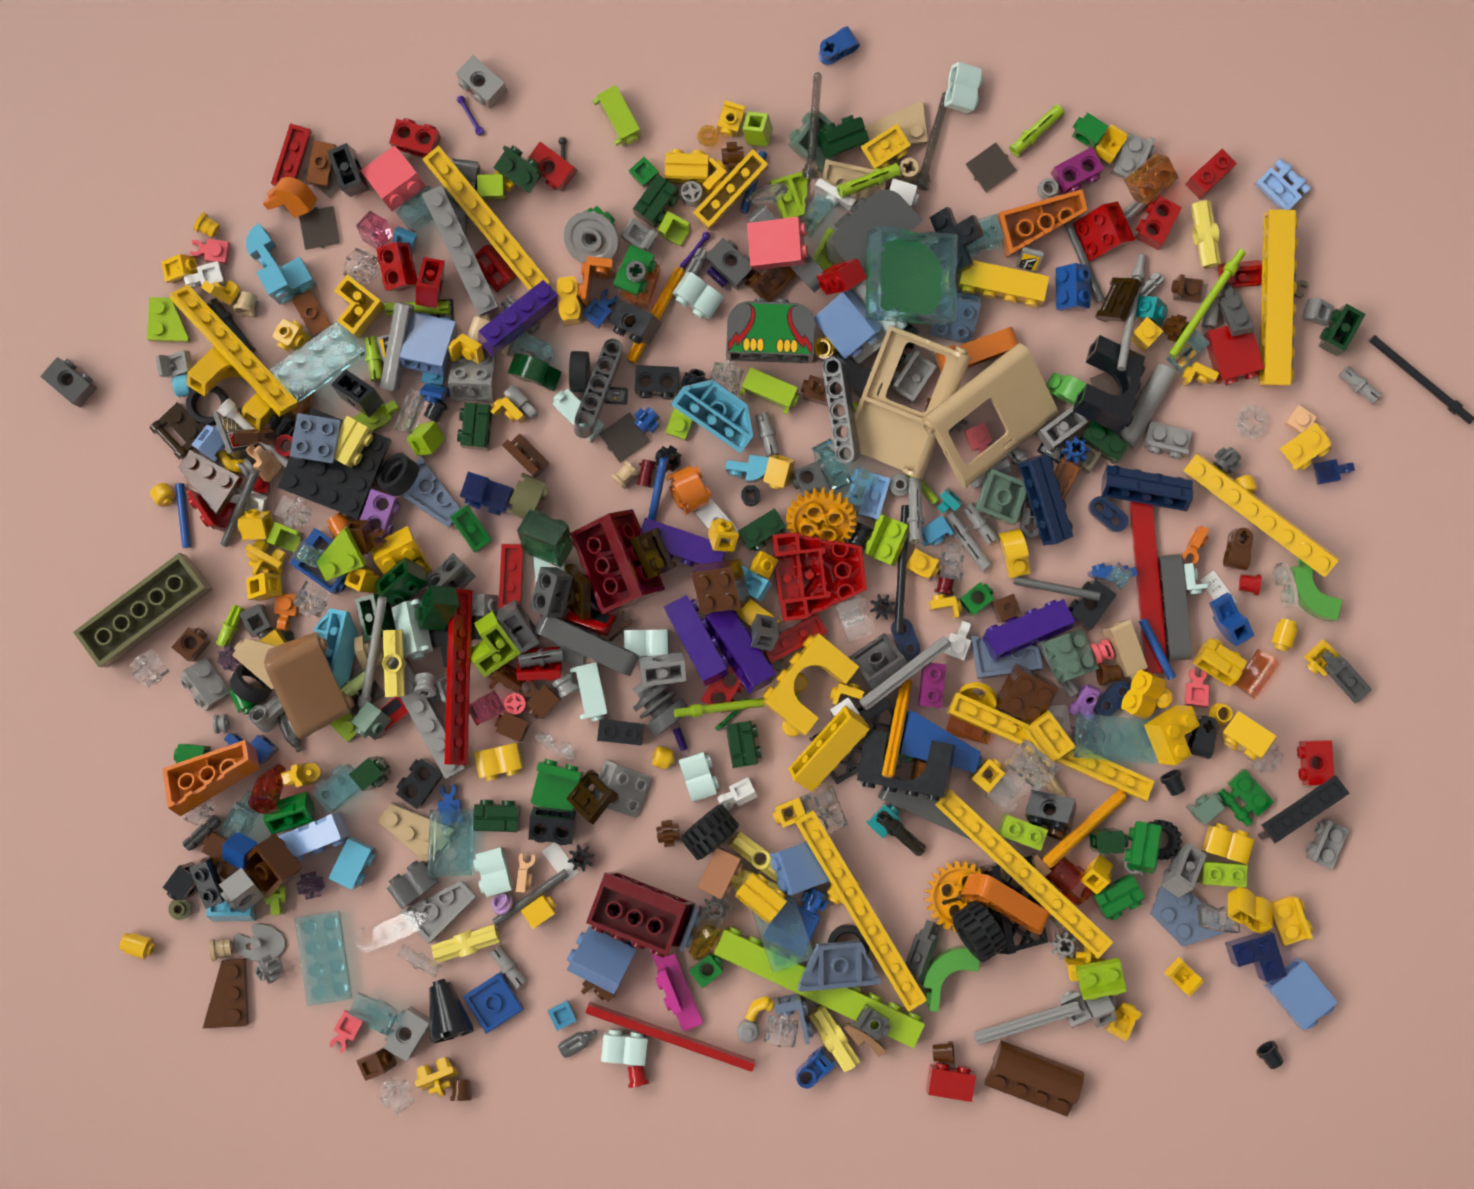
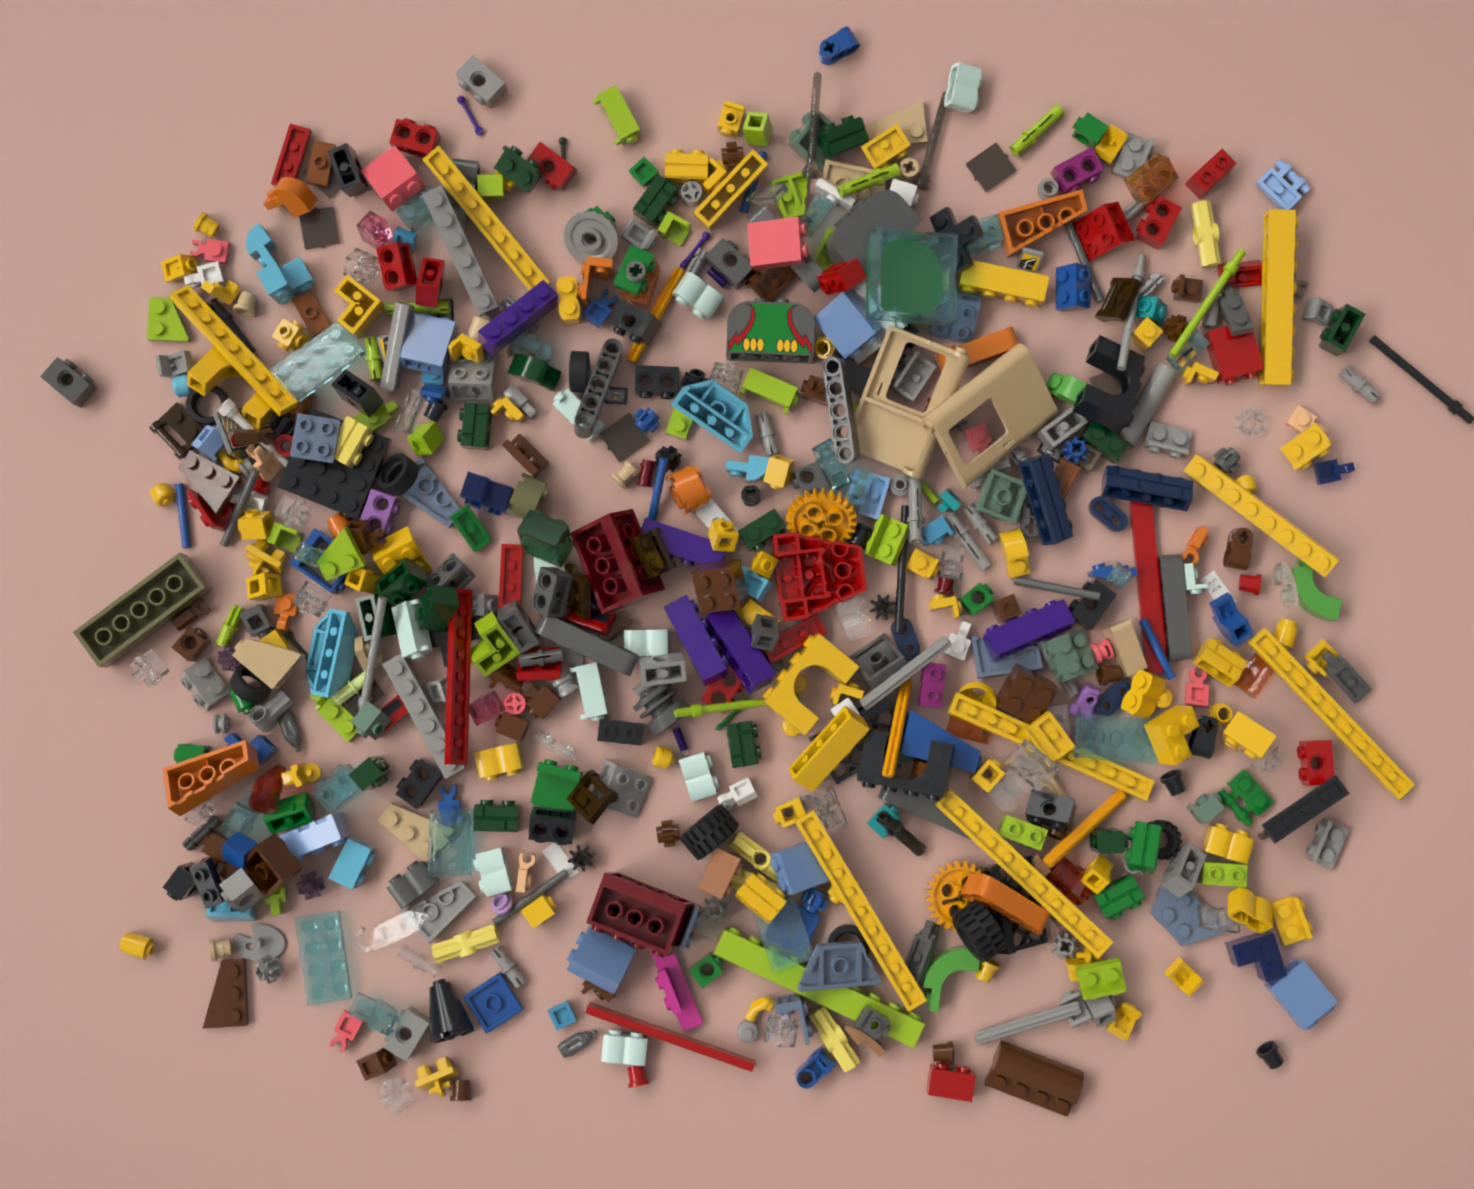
olive plate [168,899,191,920] -> none
medium nougat windscreen [264,631,354,739] -> none
light yellow piece [382,630,406,697] -> none
light grey wheel [414,673,437,698] -> none
red slope [475,244,517,292] -> none
clear yellow plate [688,925,720,961] -> none
clear yellow plate [697,125,718,147] -> none
none -> reddish brown bar [171,598,211,631]
none -> yellow piece [975,958,1000,983]
none -> yellow plate [1247,628,1415,800]

